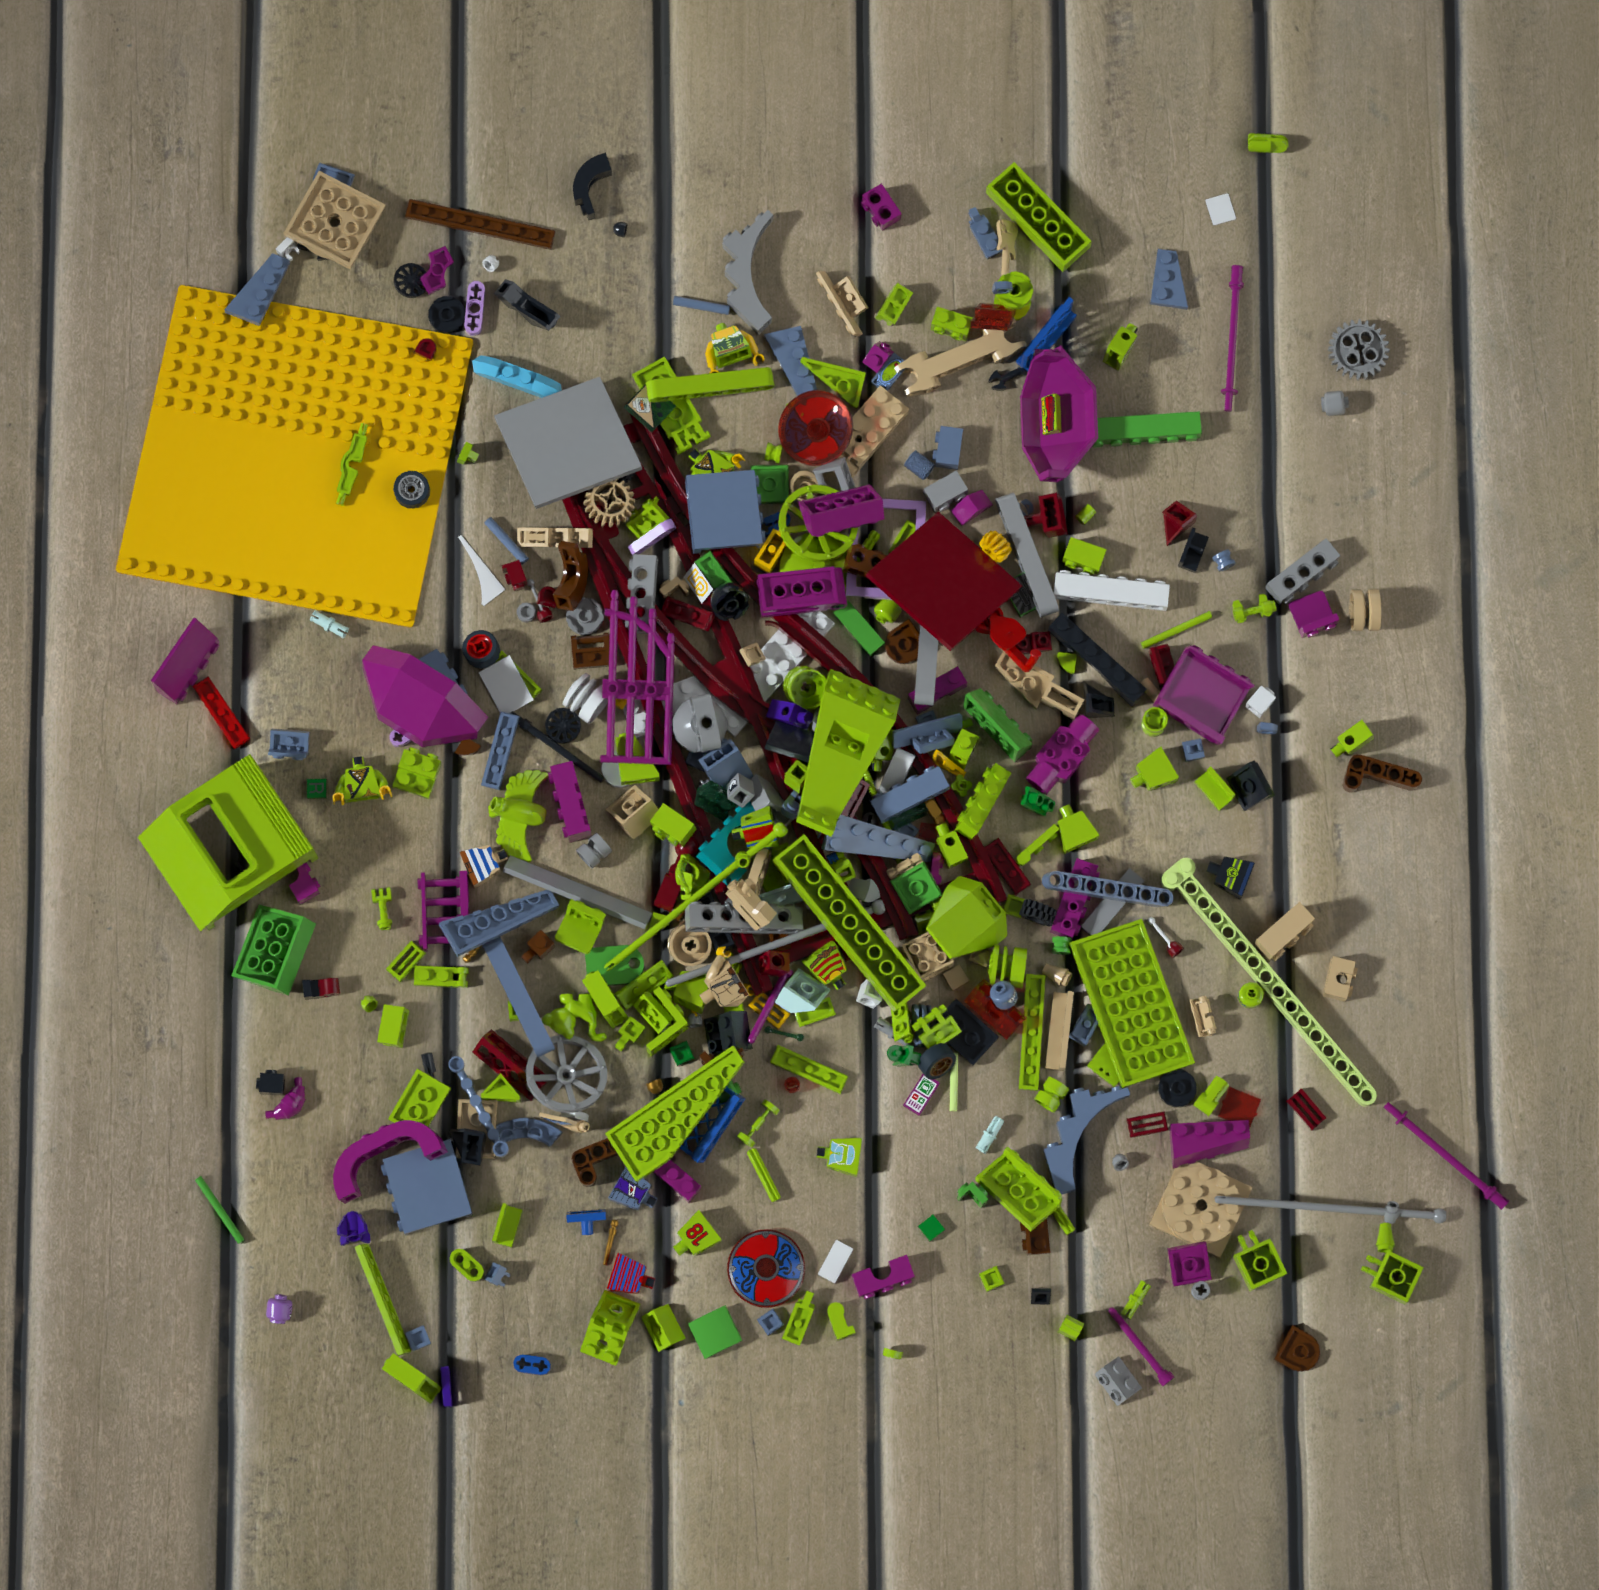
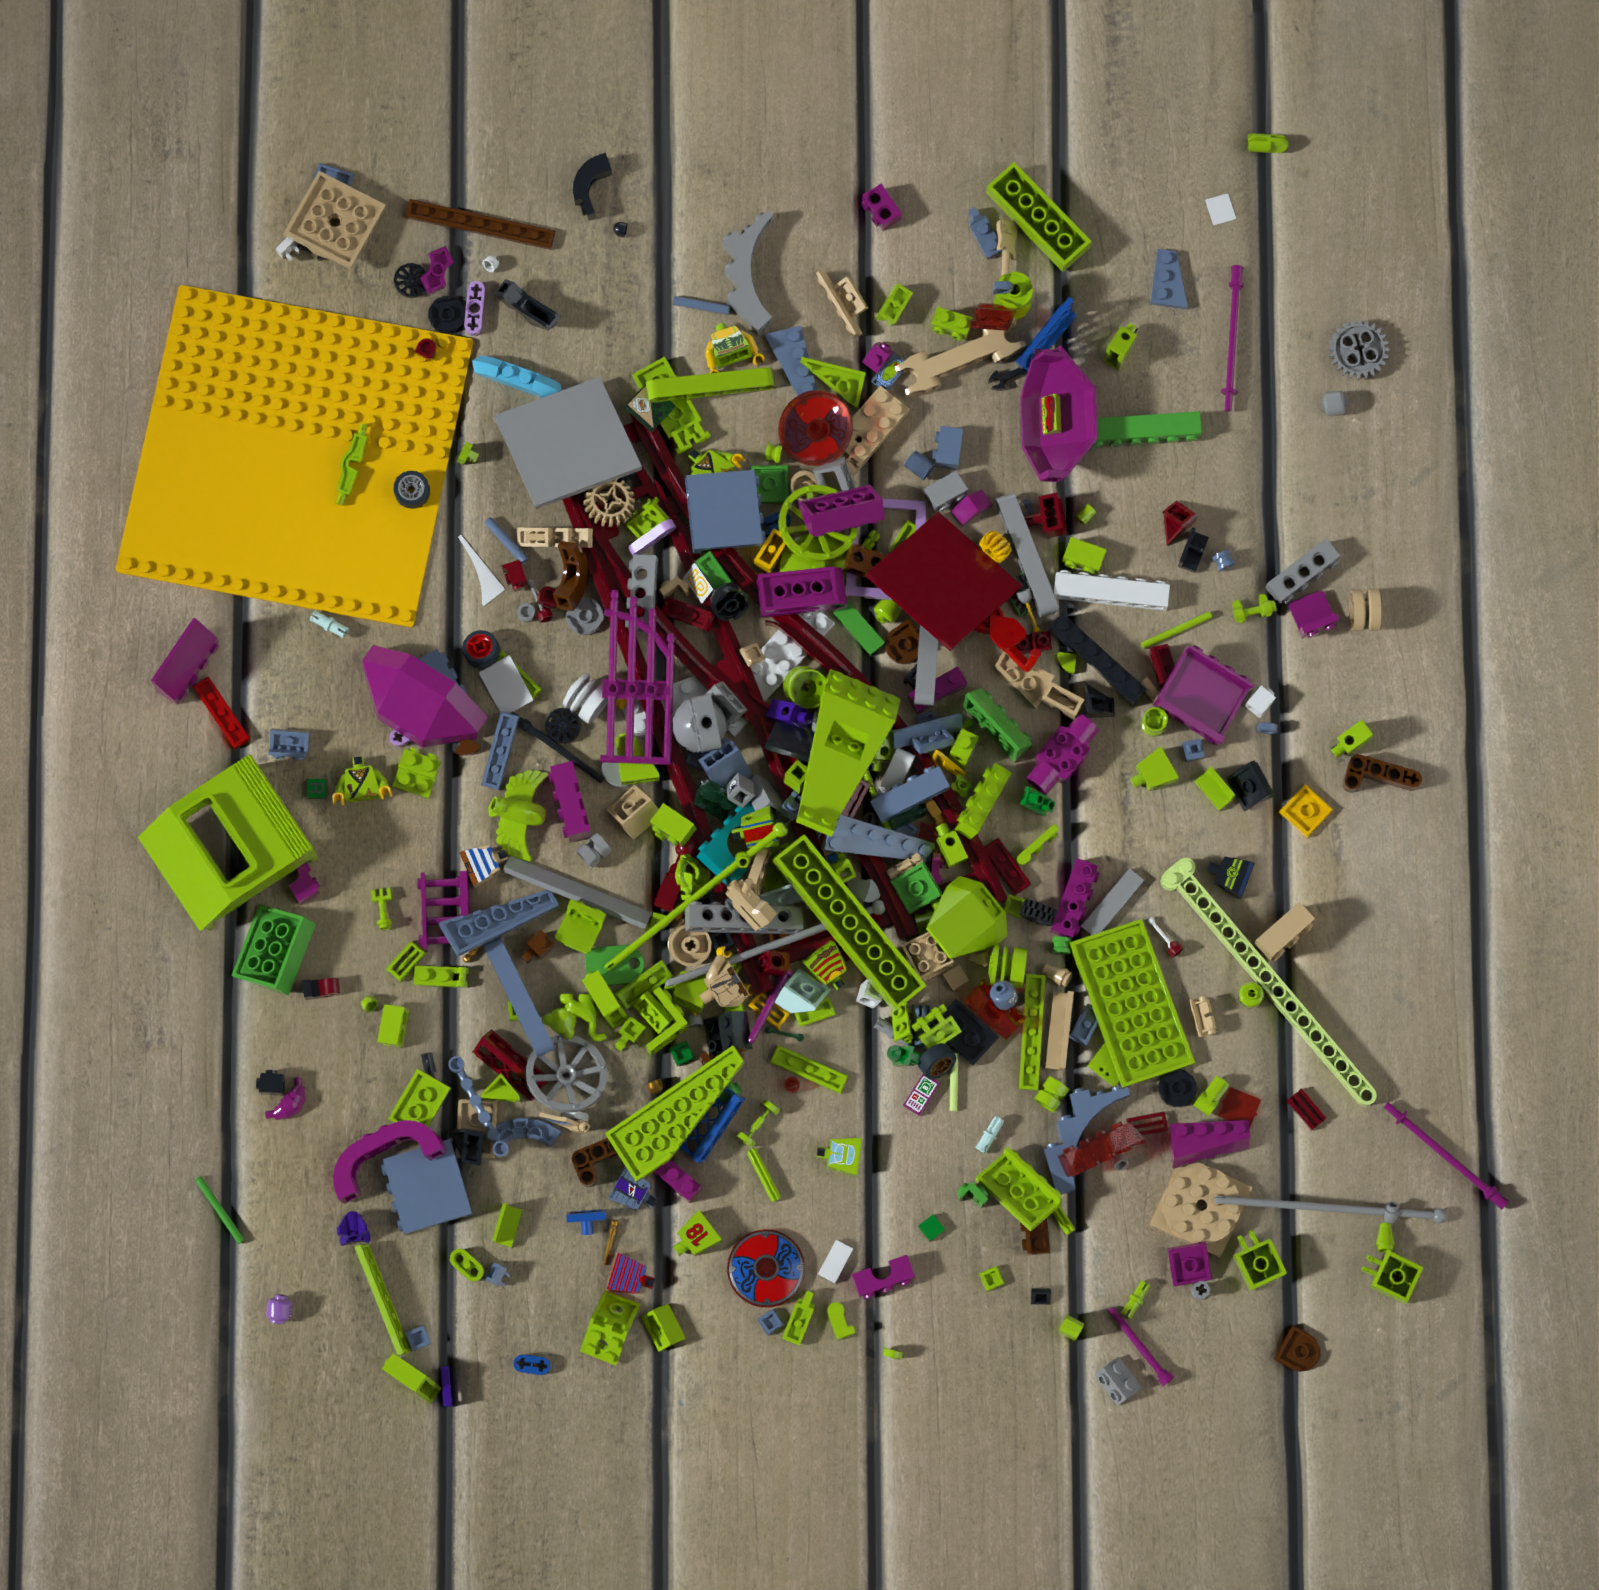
sand blue wing [225,253,290,326] -> none
reddish brown plate [571,632,610,670] -> none
bright green slope [688,1305,743,1359] -> none
sand blue beam [1042,871,1173,907] -> none
lime torso [1057,805,1099,854] -> none
tan brick [1322,956,1358,1002] -> none
none -> light grey hinge [706,681,747,725]
none -> black bar [903,664,917,689]
none -> hinge [1016,588,1040,632]
none -> clear red wedge [1058,1121,1147,1177]
none -> yellow tile [1279,784,1333,838]

